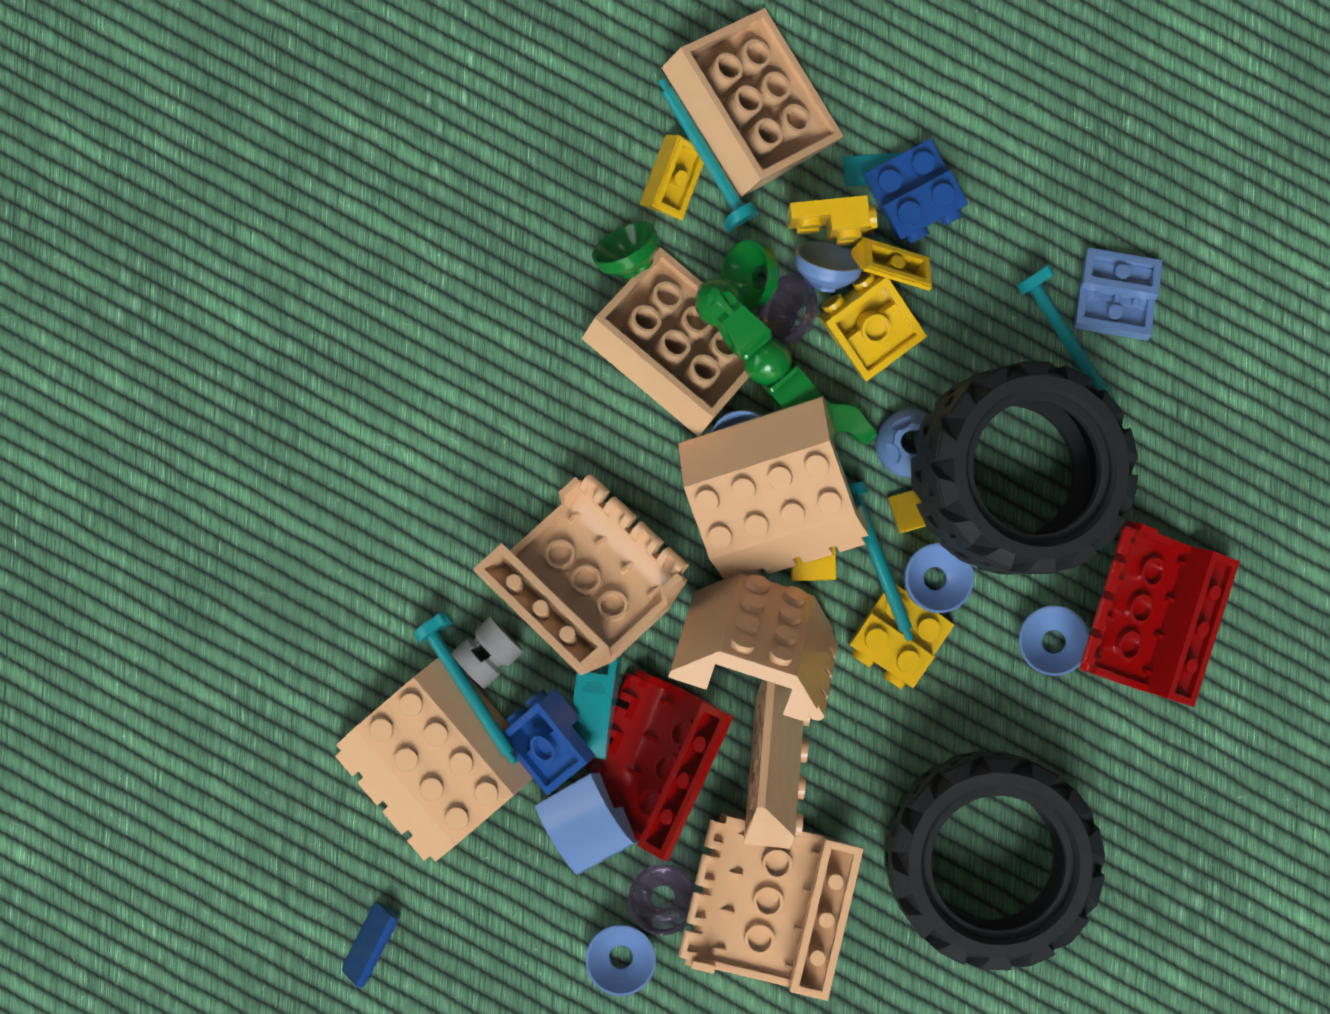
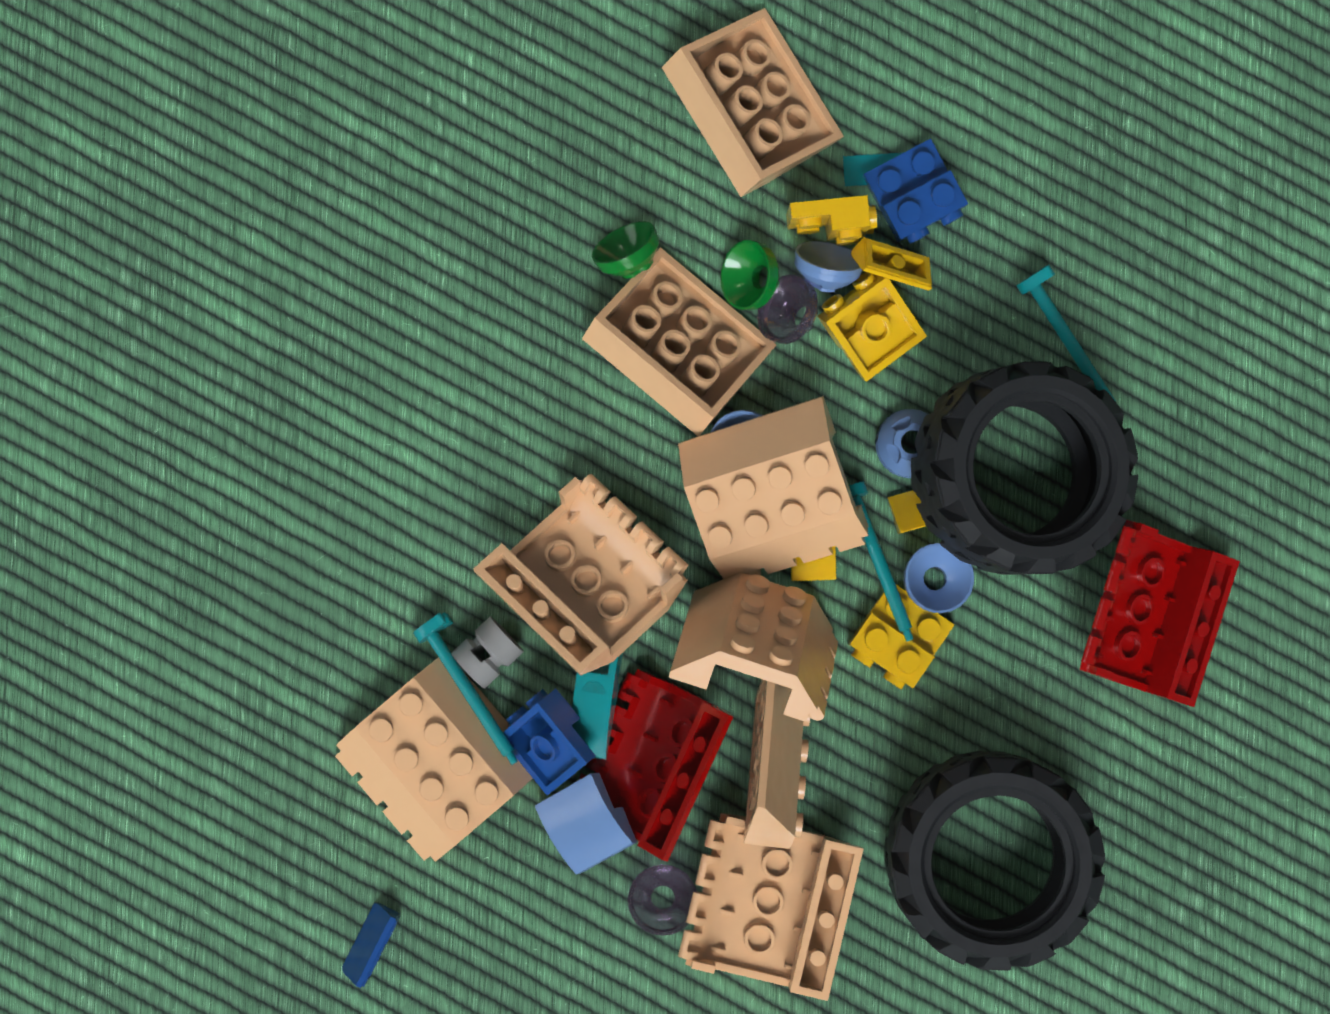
medium blue piece [585,924,656,996] -> none
yellow slope [640,134,704,220] -> none
teal piece [658,78,758,233] -> none
green piece [695,277,877,445] -> none
medium blue piece [1019,606,1089,676] -> none
medium blue slope [1073,248,1163,341] -> none

